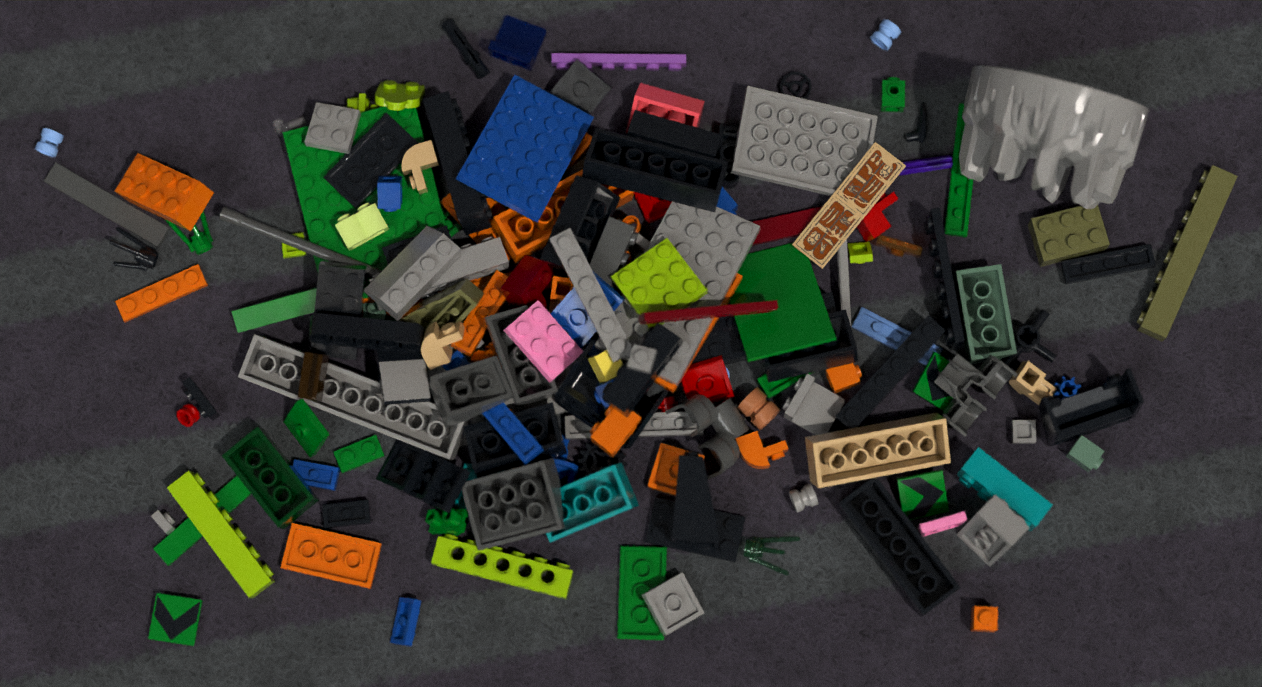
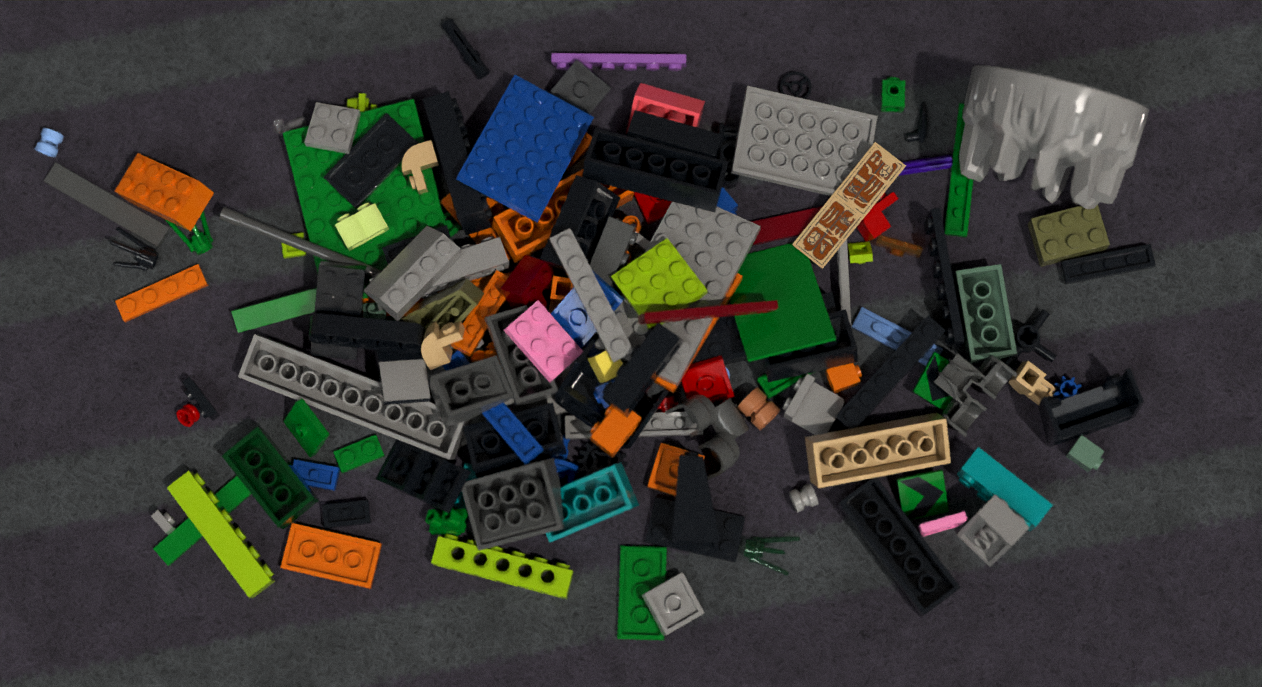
piece [148,593,203,646] -> none
dark brown panel [297,352,329,401] -> none
lime plate [375,80,425,111] -> none
blue brick [377,176,403,212] -> none
blue plate [390,597,421,647] -> none
clear blue bracket [488,15,547,71] -> none
light grey plate [627,344,657,374] -> none
orange brick [735,431,788,469] -> none
light blue wheel [870,19,901,51] -> none
orange brick [971,606,998,632] -> none
light grey plate [1011,420,1036,444] -> none
olive brick [1136,165,1238,342] -> none

